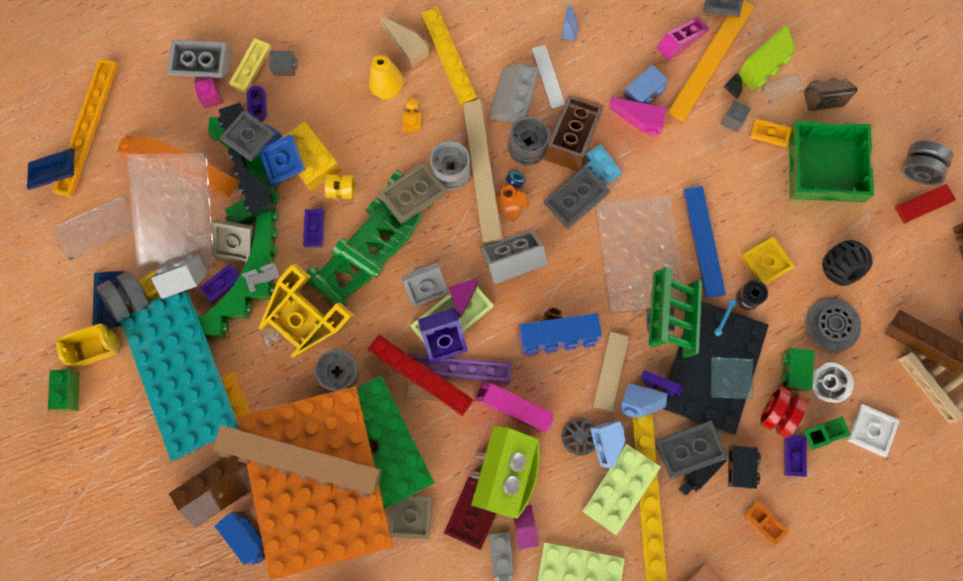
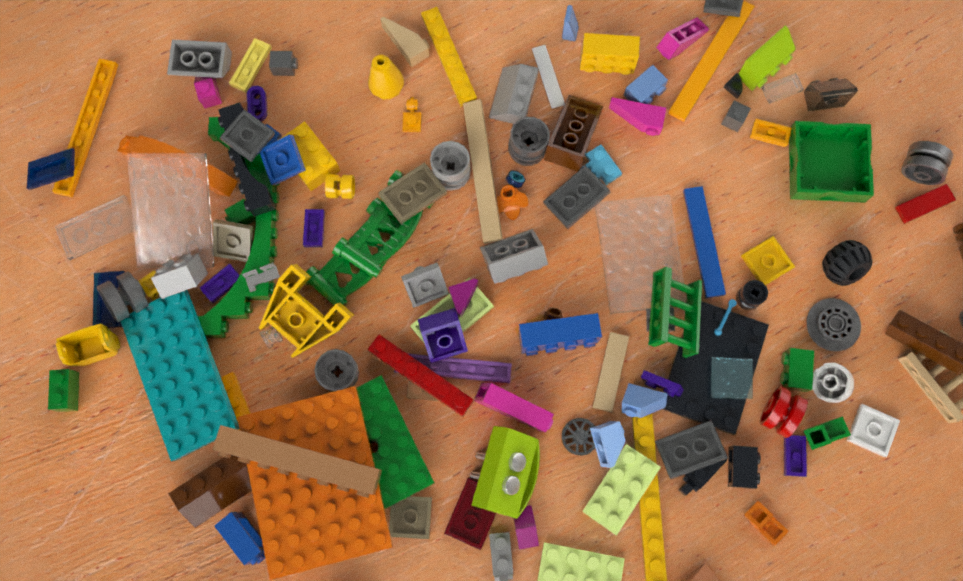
none -> yellow brick [580,33,640,75]

